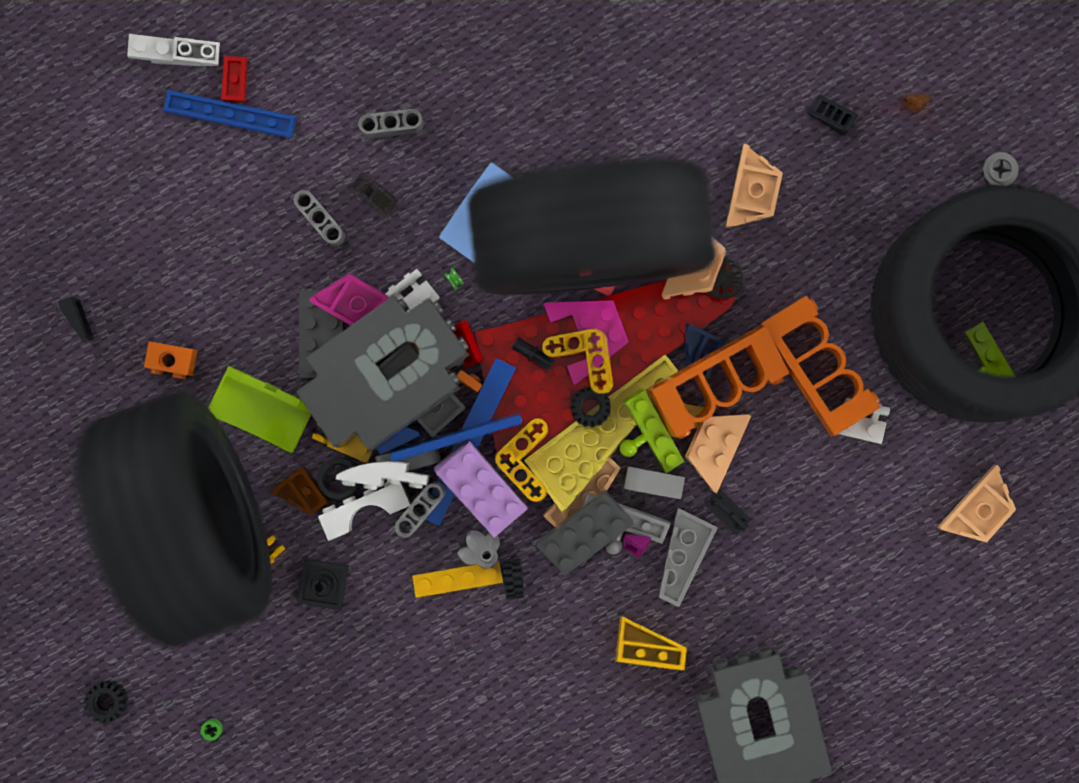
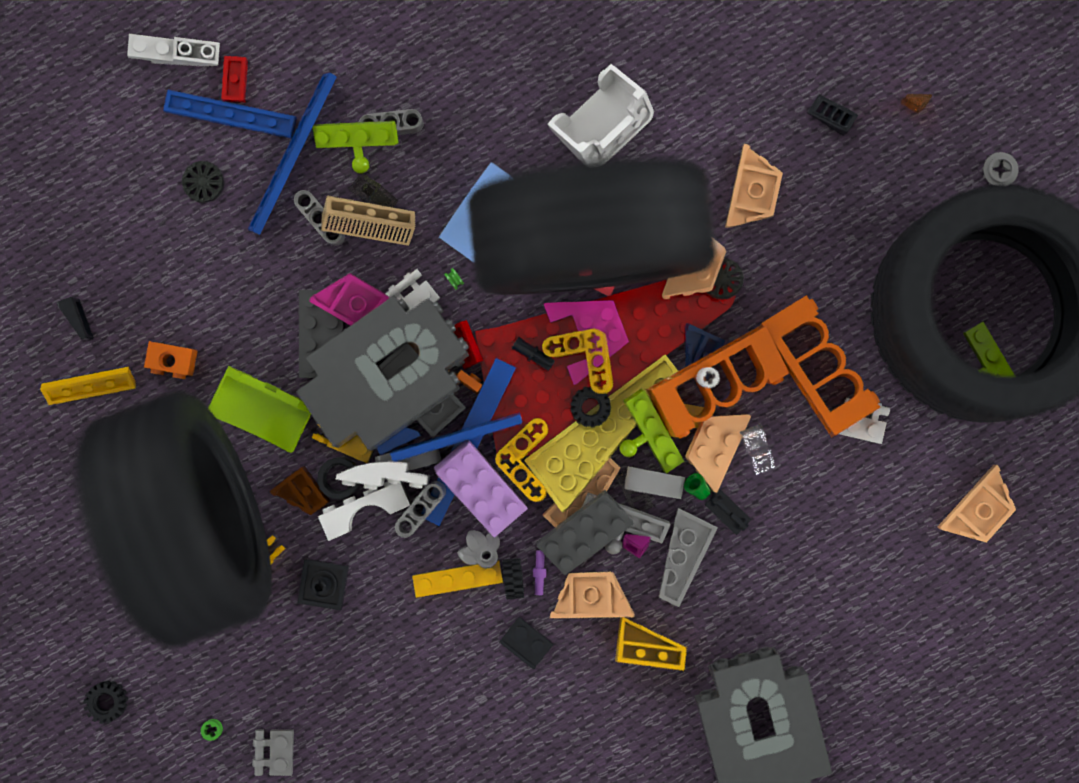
none -> yellow plate [40,367,136,405]
none -> pearl dark grey wheel [182,161,224,203]
none -> blue tile [248,73,337,235]
none -> light grey plate [252,729,294,776]
none -> lime plate [312,121,399,174]
none -> tan brick [321,196,415,246]
none -> black plate [499,616,554,670]
none -> medium lavender bar [533,550,546,595]
none -> white windscreen [548,64,654,162]
none -> light nougat wing [550,572,634,618]
none -> green piece [684,473,711,500]
none -> white bush [696,367,719,388]
none -> clear slope [740,424,776,475]

